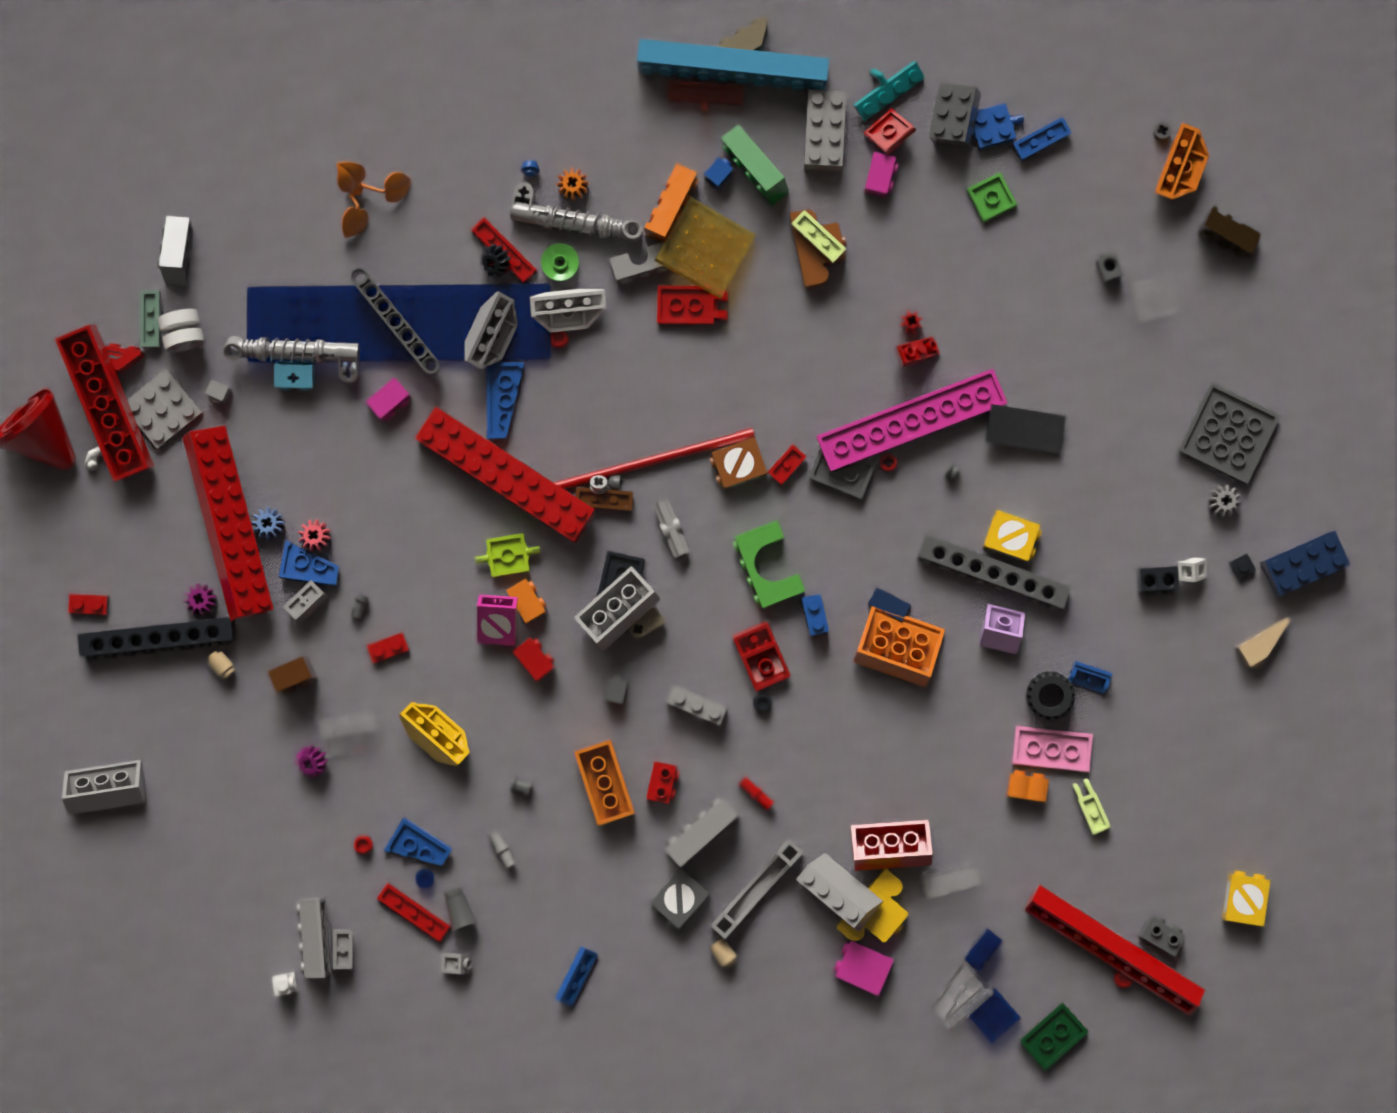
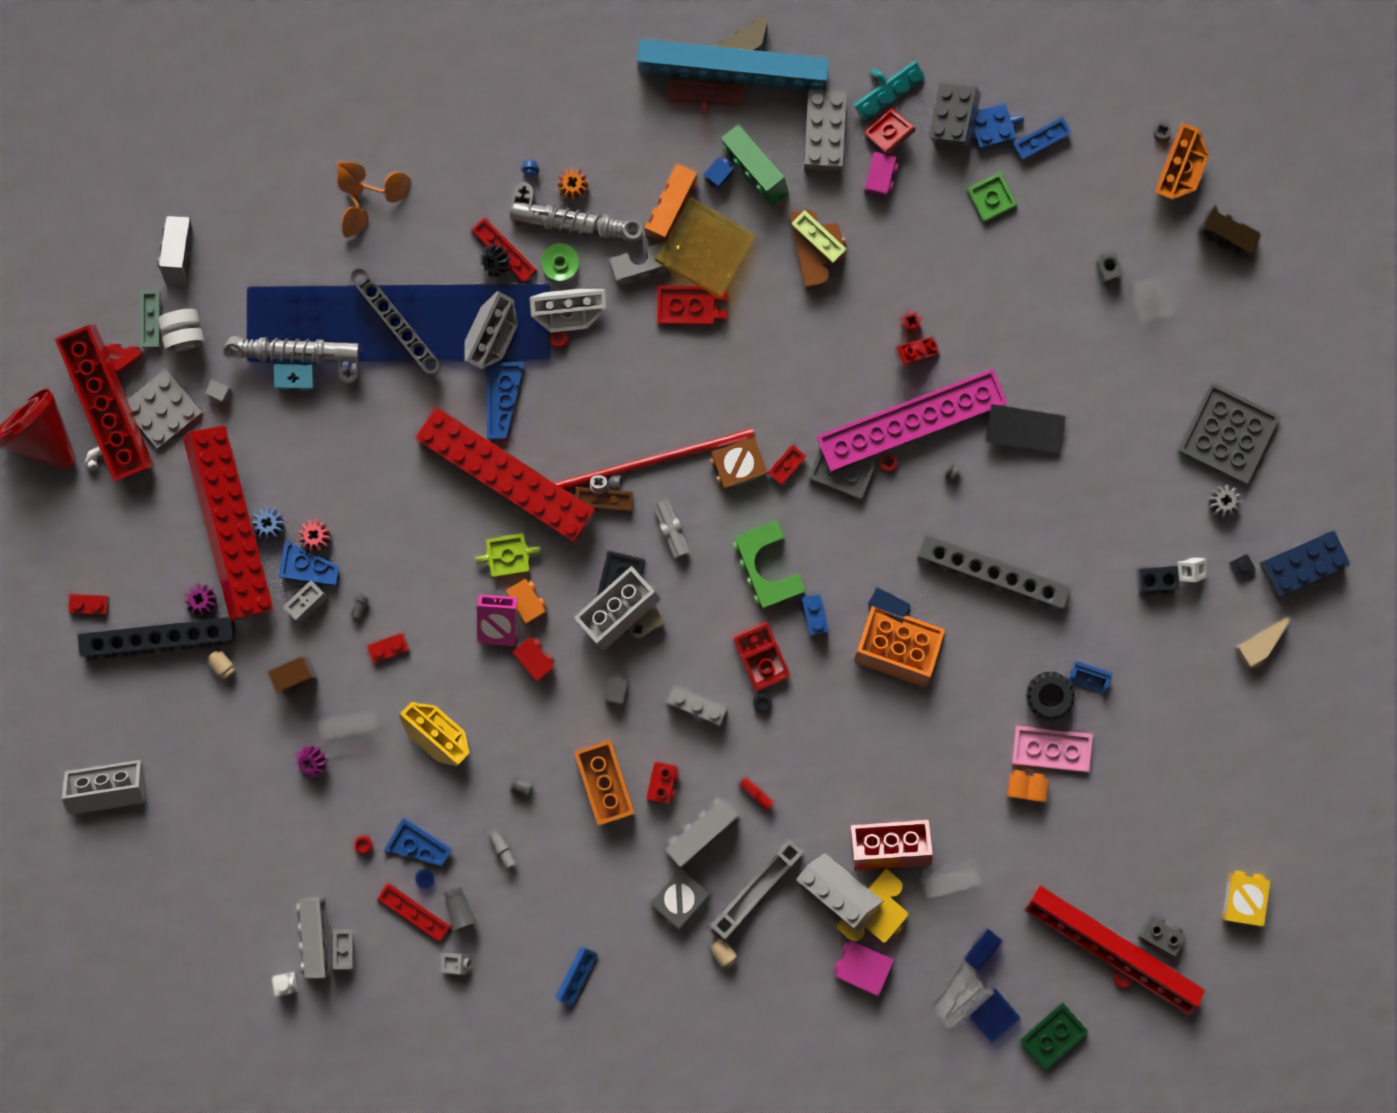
dark pink brick [366,377,411,421] -> none
lavender slope [979,604,1025,654] -> none
yellow brick [983,510,1042,562] -> none
yellowish green hinge [1072,779,1111,835] -> none

